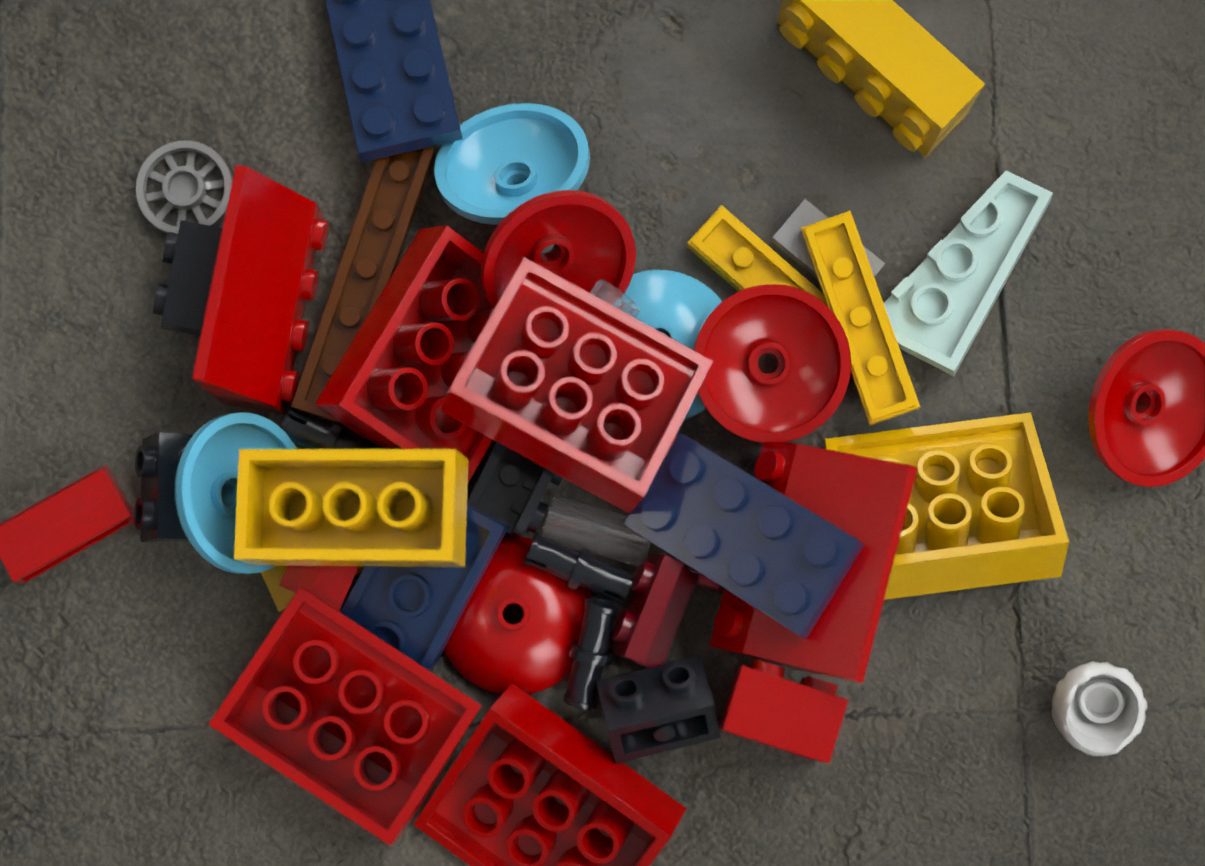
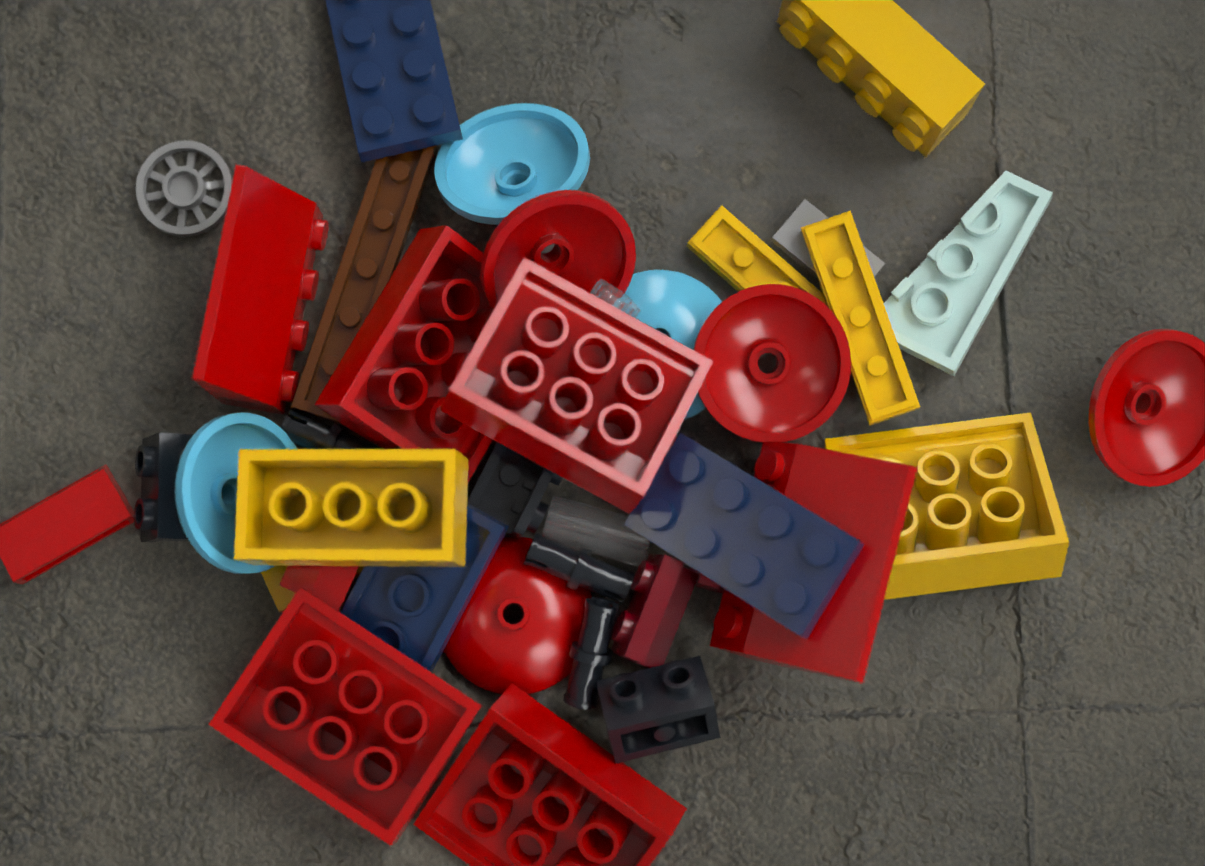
black brick [152,220,223,336] -> none
red brick [718,659,849,764] -> none
white hair [1052,661,1147,756] -> none

